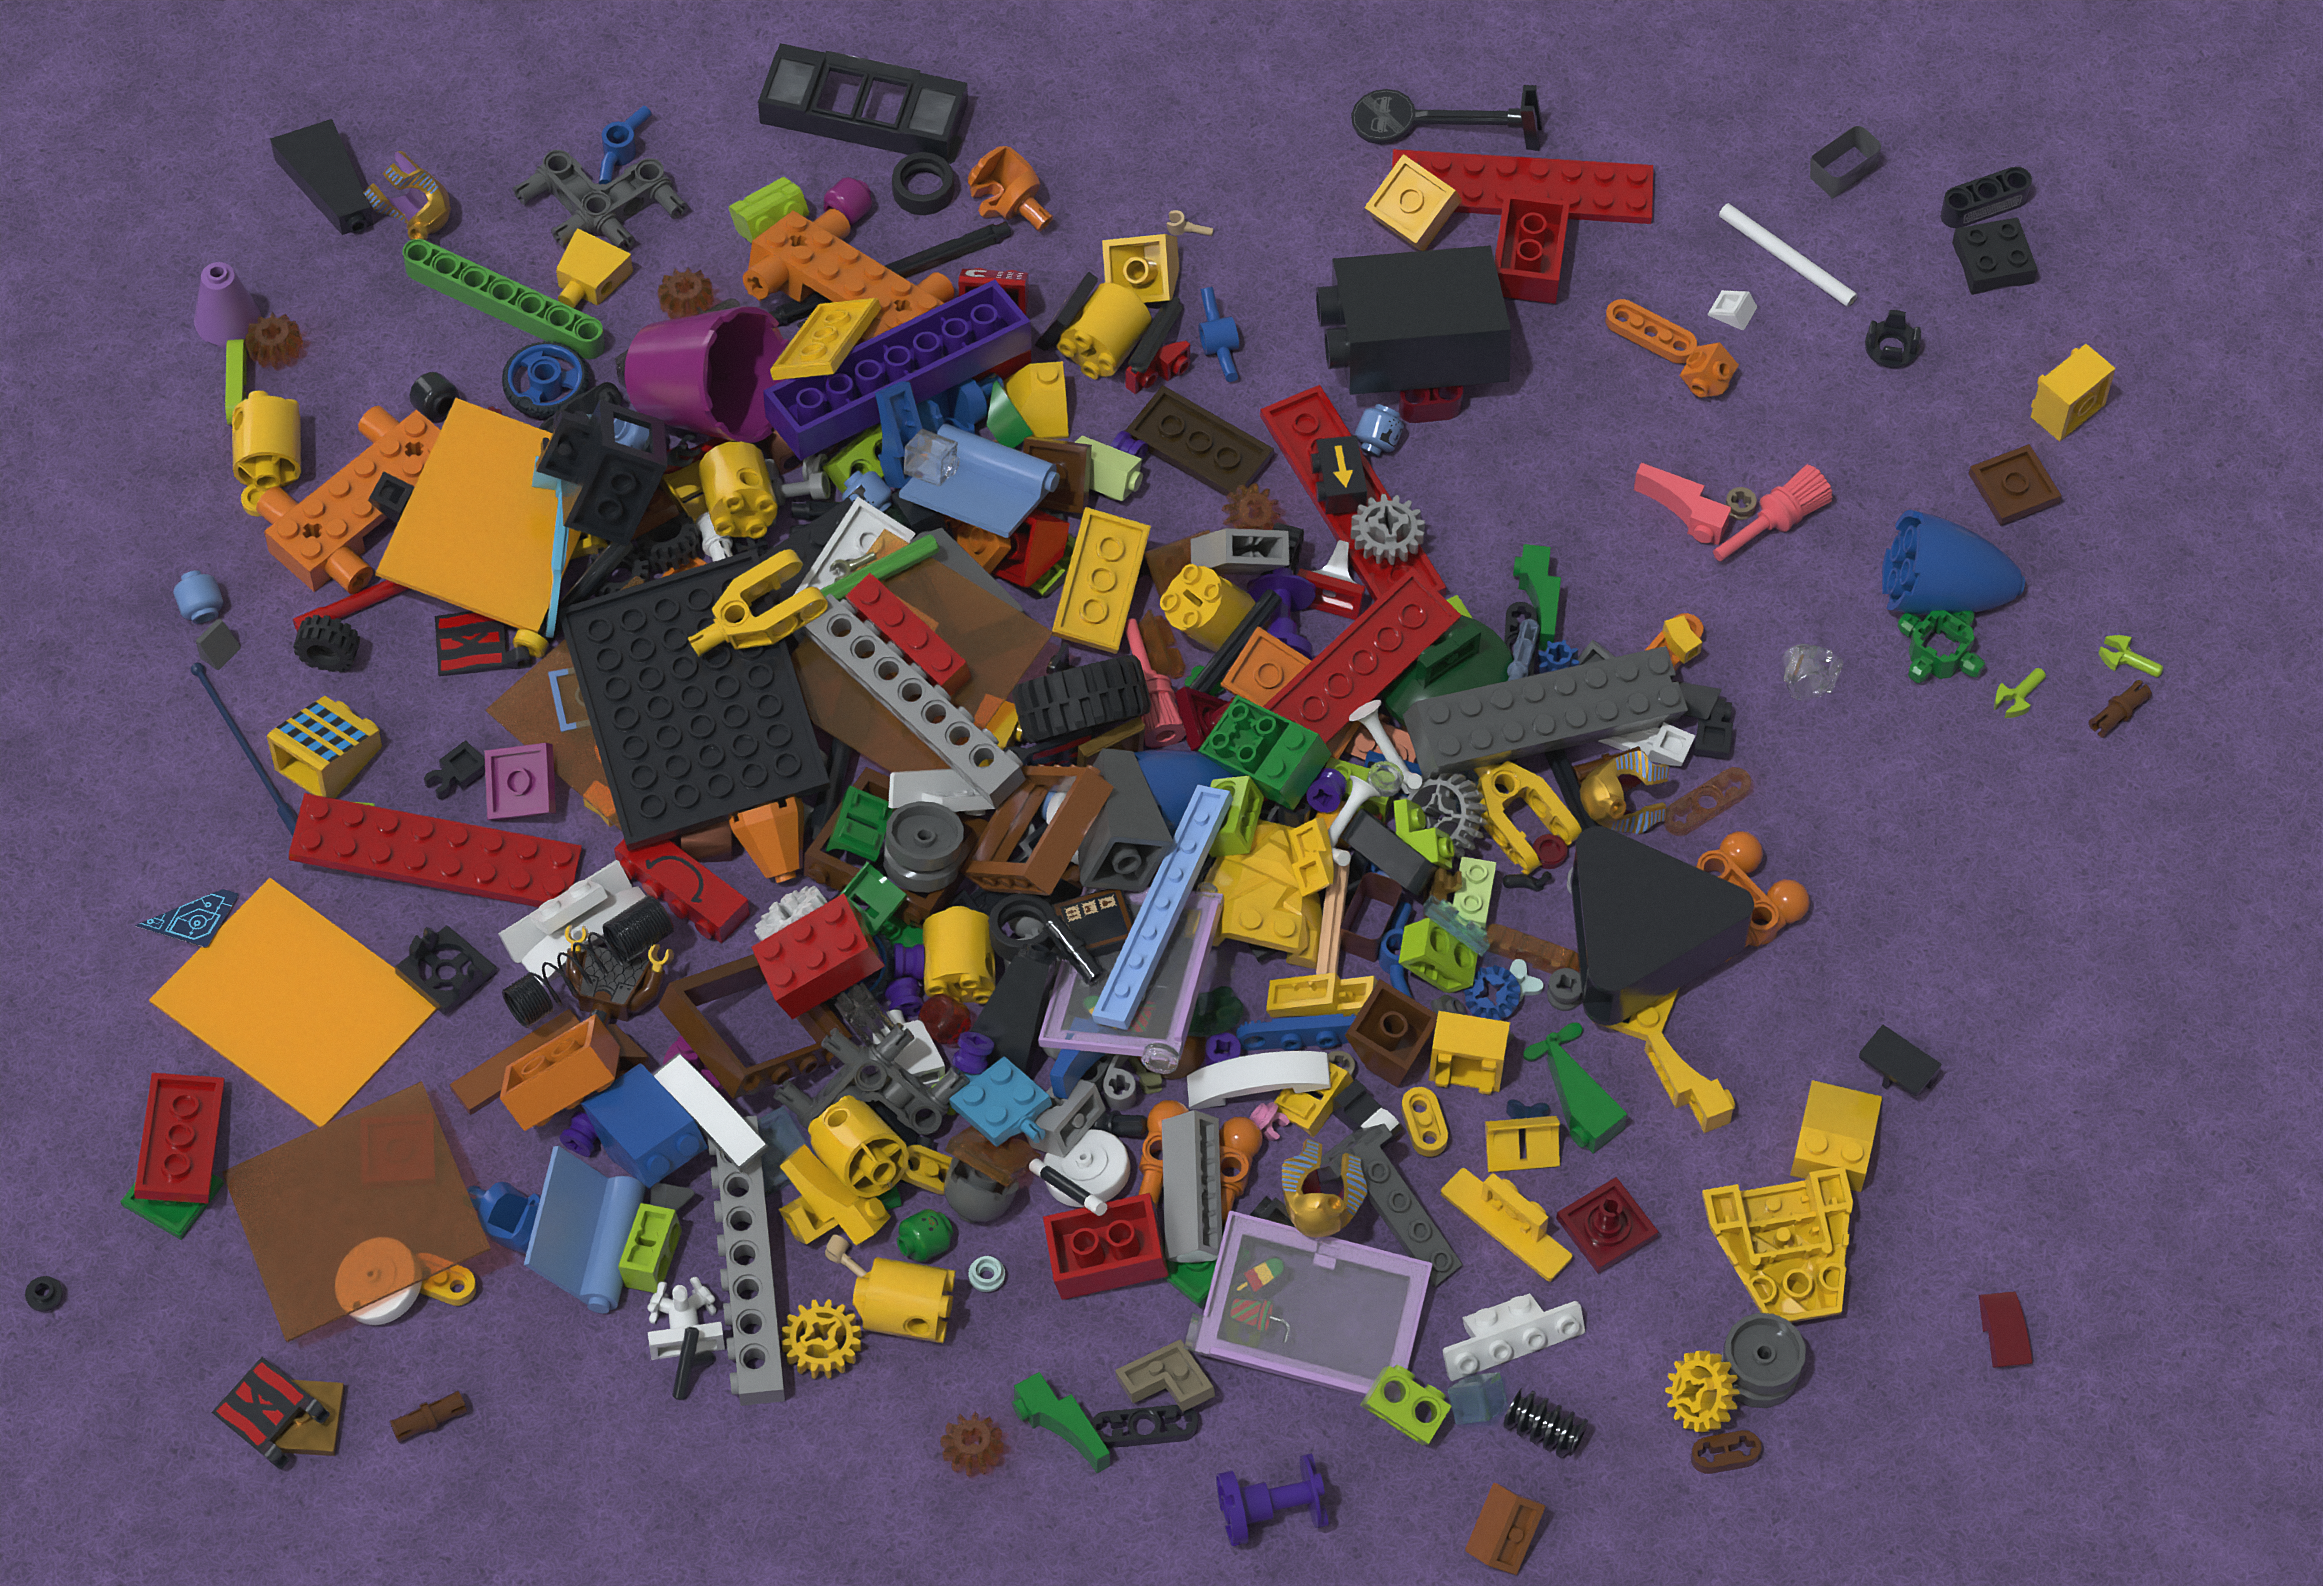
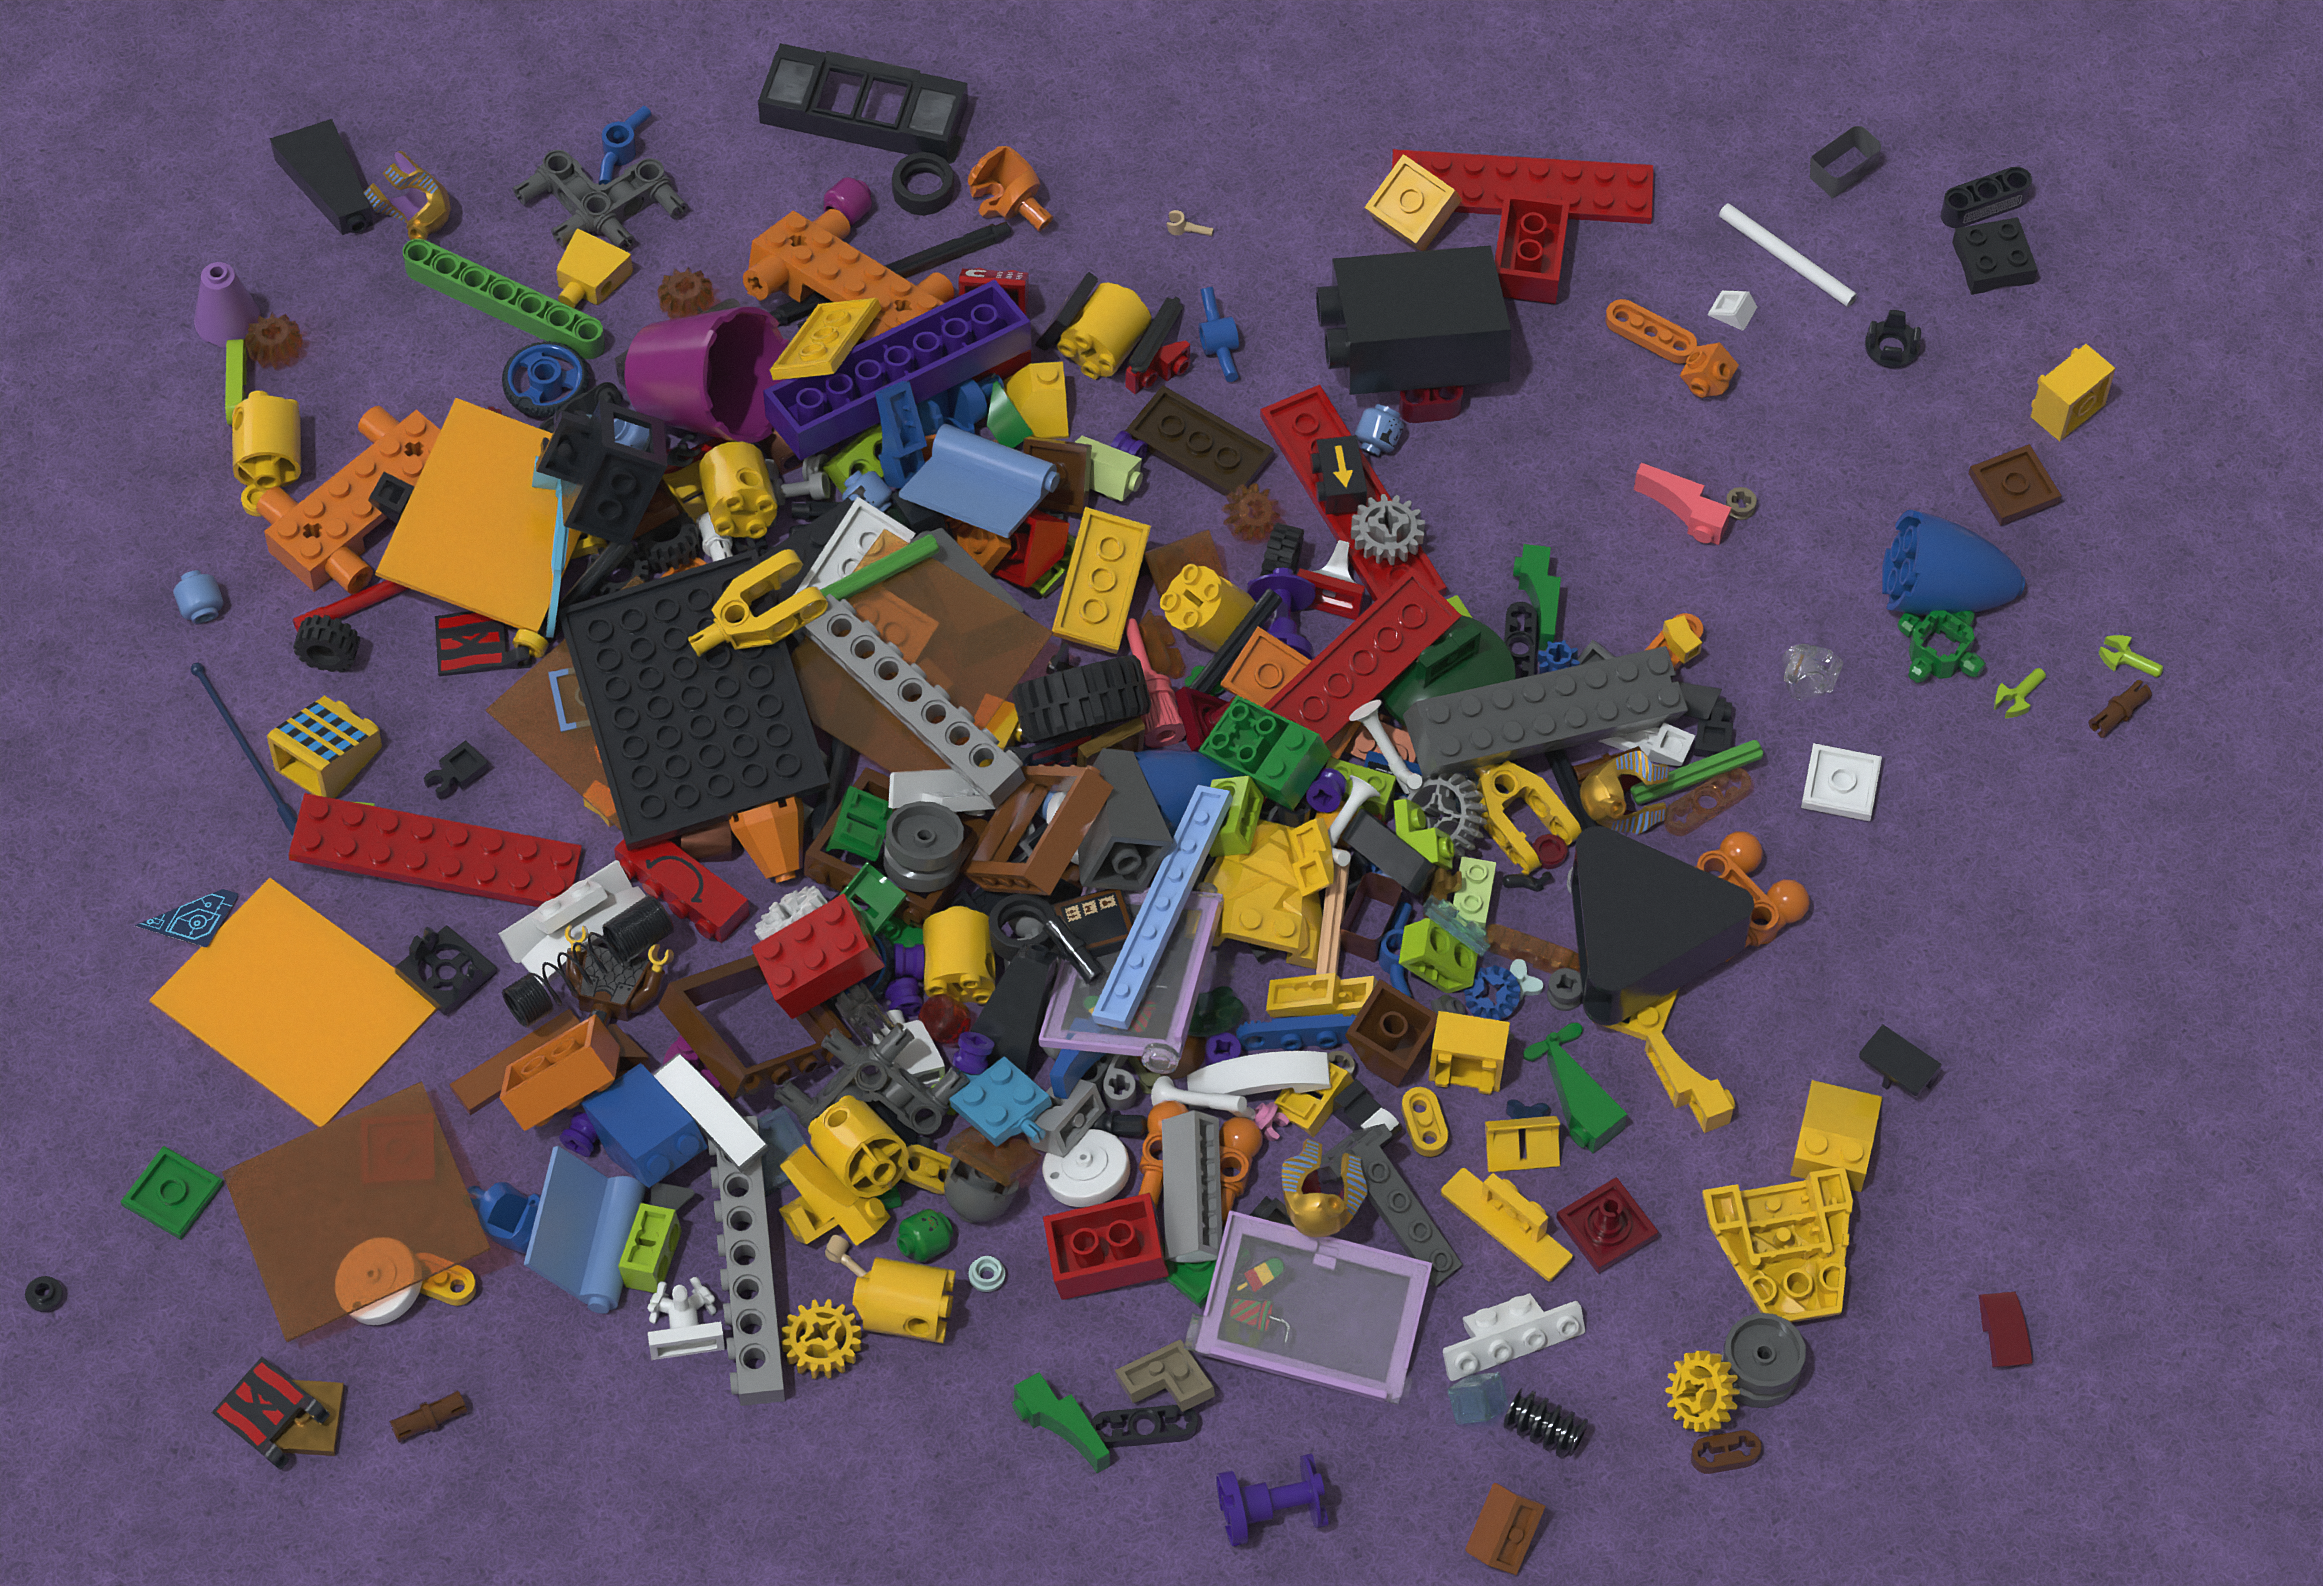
red plate [134,1073,225,1203] -> none
dark grey slope [196,618,241,670] -> none
black head [409,372,460,421] -> none
magenta plate [484,743,556,821] -> none
black piece [672,1327,714,1400] -> none
lime brick [729,177,809,243] -> none
olive hand [829,551,877,582] -> none
red brick [845,573,972,697] -> none
clear brick [904,429,960,487] -> none
clear orange gear [940,1411,1004,1477] -> none
black bar [1029,1158,1107,1216] -> none
yellow slope [1102,234,1179,303] -> none
light grey brick [1191,528,1289,575] -> none
black piece [1351,85,1543,151] -> none
lime brick [1360,1364,1452,1446] -> none
clear tile [1367,761,1404,797] -> none
sand blue piece [1507,619,1540,681] -> none
coral piece [1713,464,1832,561] -> none
none -> white piece [1151,1076,1256,1121]
none -> bright green axle [1631,740,1763,805]
none -> white plate [1801,743,1882,821]

